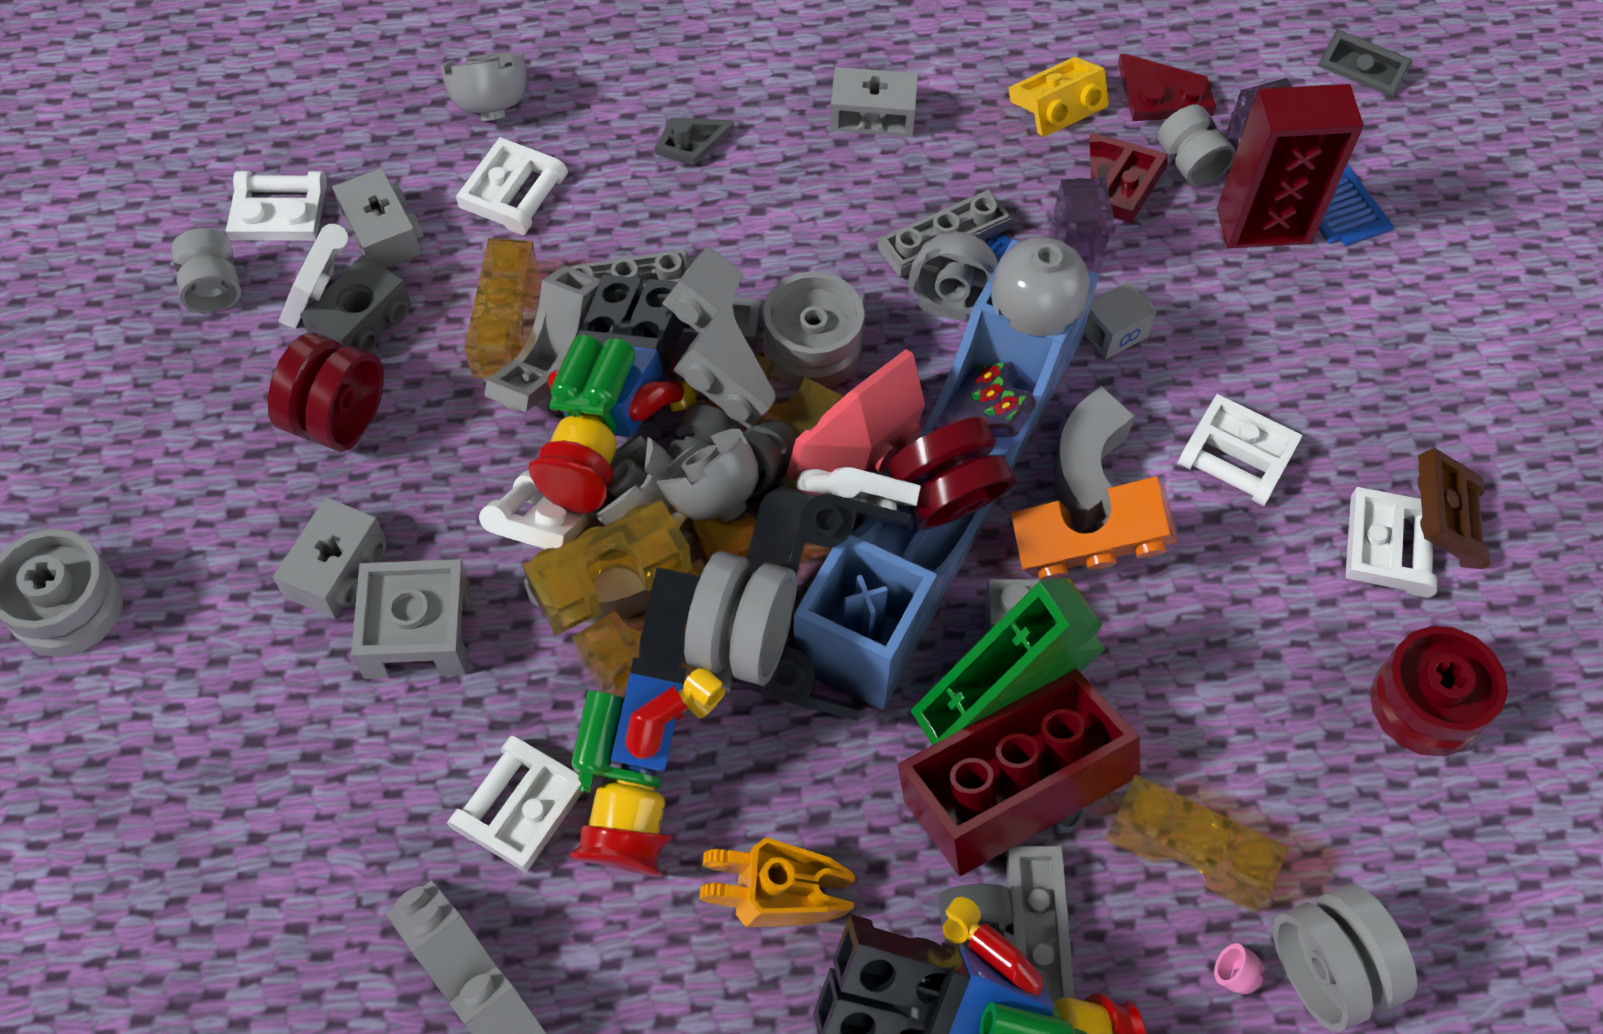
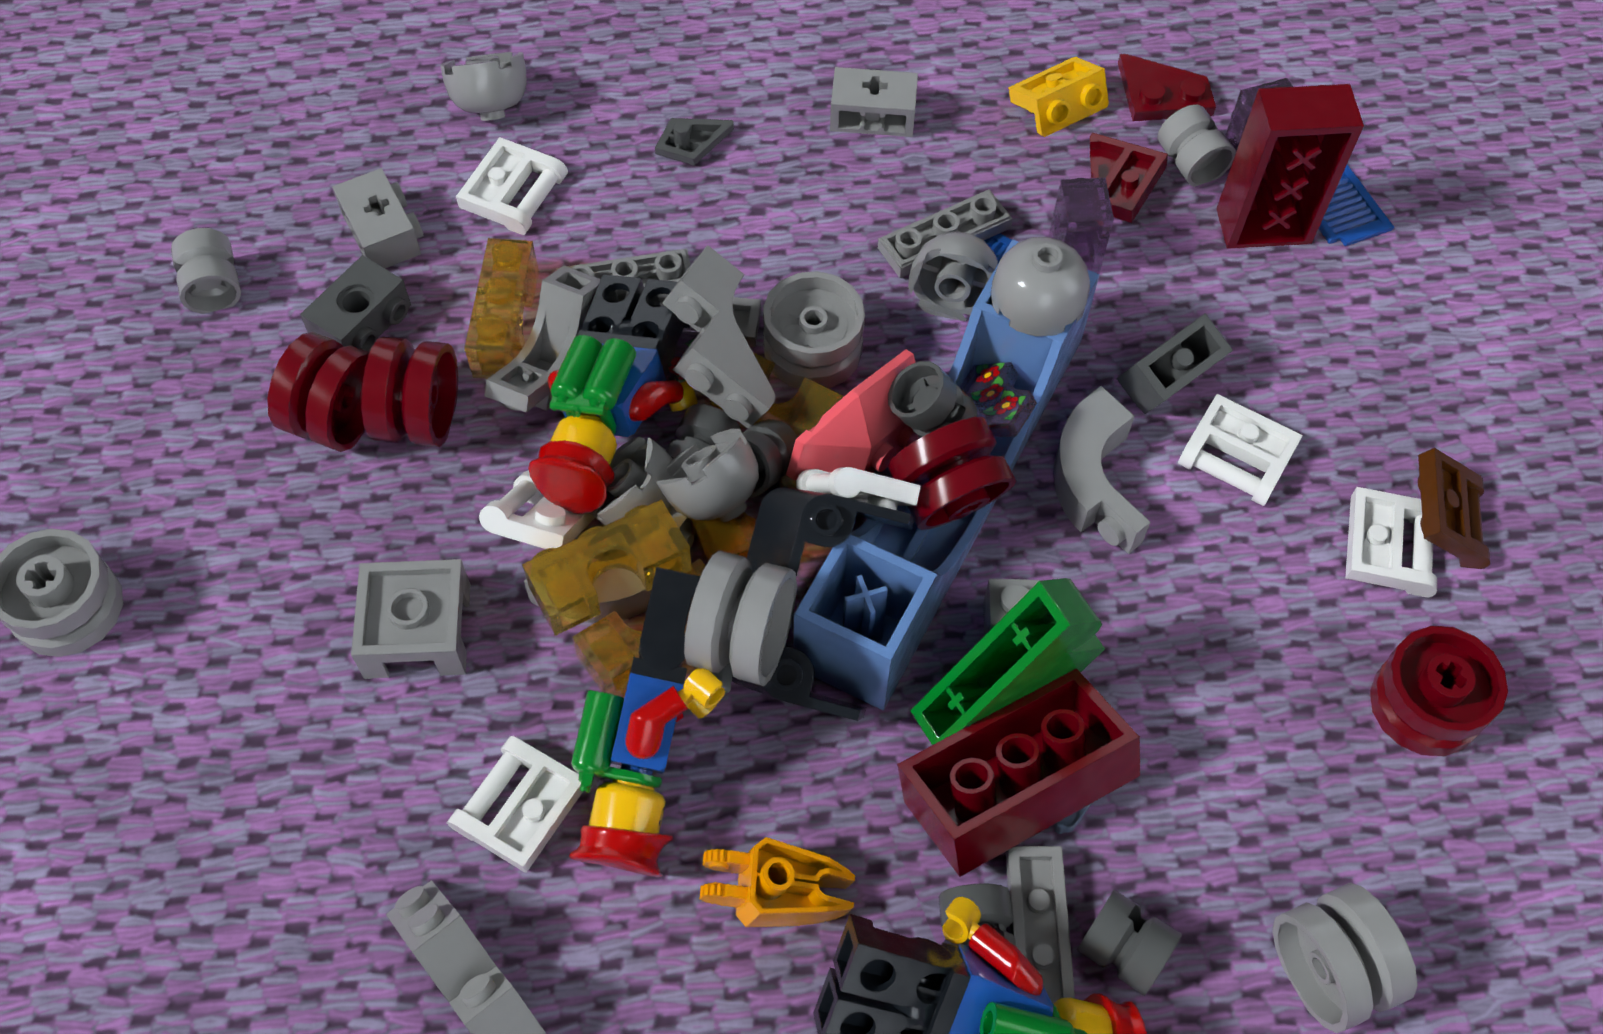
white plate [226,171,327,241] -> none
light grey brick [272,497,386,619] -> none
white plate [278,224,348,328] -> none
orange arch [1011,476,1178,581] -> none
light grey brick [1084,281,1157,360] -> none
clear yellow arch [1104,774,1289,913] -> none
bright pink hinge [1214,943,1264,994] -> none
dark grey slope [1318,29,1413,97] -> none
none -> dark red wheel [361,336,458,447]
none -> dark grey wheel [888,361,977,438]
none -> dark grey wheel [1077,889,1182,996]
none -> dark grey brick [1116,313,1233,414]

